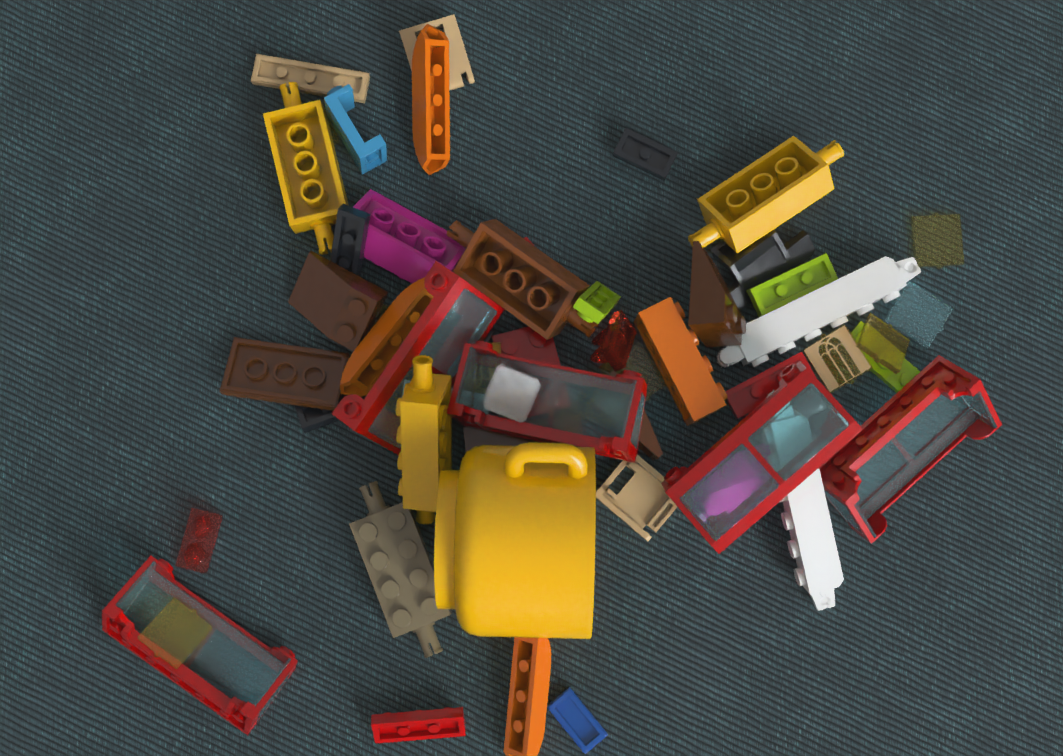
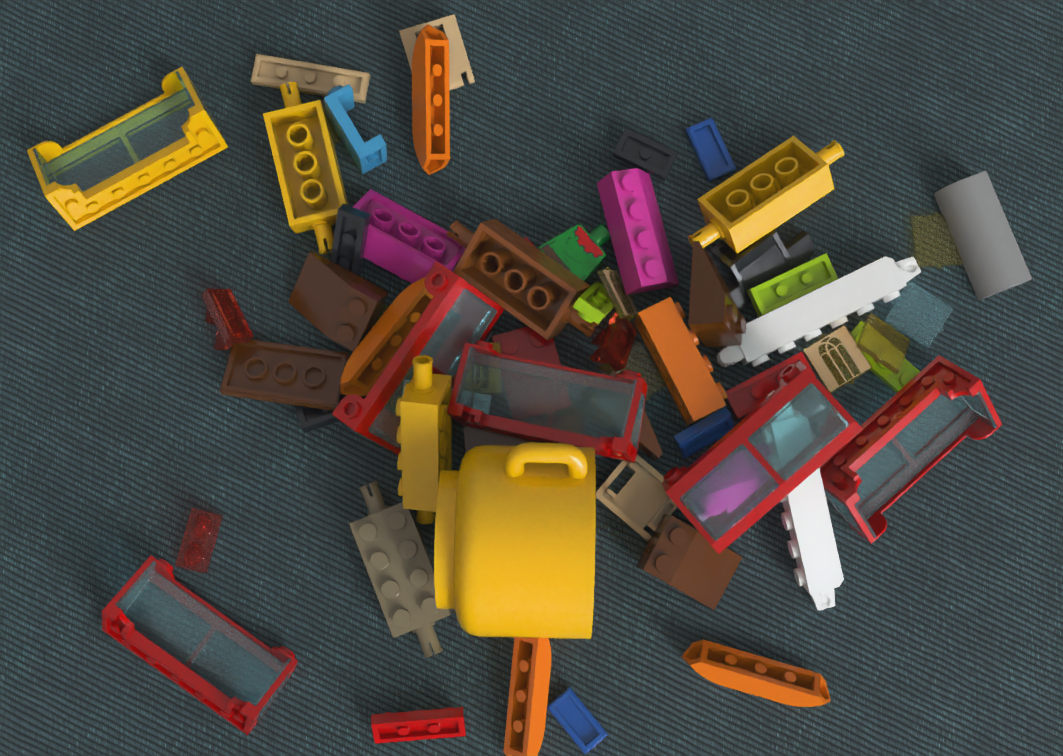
clear yellow piece [137,597,213,670] -> none
clear piece [482,364,541,423] -> none
none -> windscreen [27,67,228,231]
none -> clear red tile [201,288,254,350]
none -> green torso [539,224,611,282]
none -> dark pink slope [596,168,679,295]
none -> clear yellow piece [597,267,638,321]
none -> reddish brown slope [636,514,742,610]
none -> blue tile [674,407,734,458]
none -> orange brick [681,639,831,707]
none -> blue tile [685,117,736,182]
none -> light grey brick [934,171,1032,301]

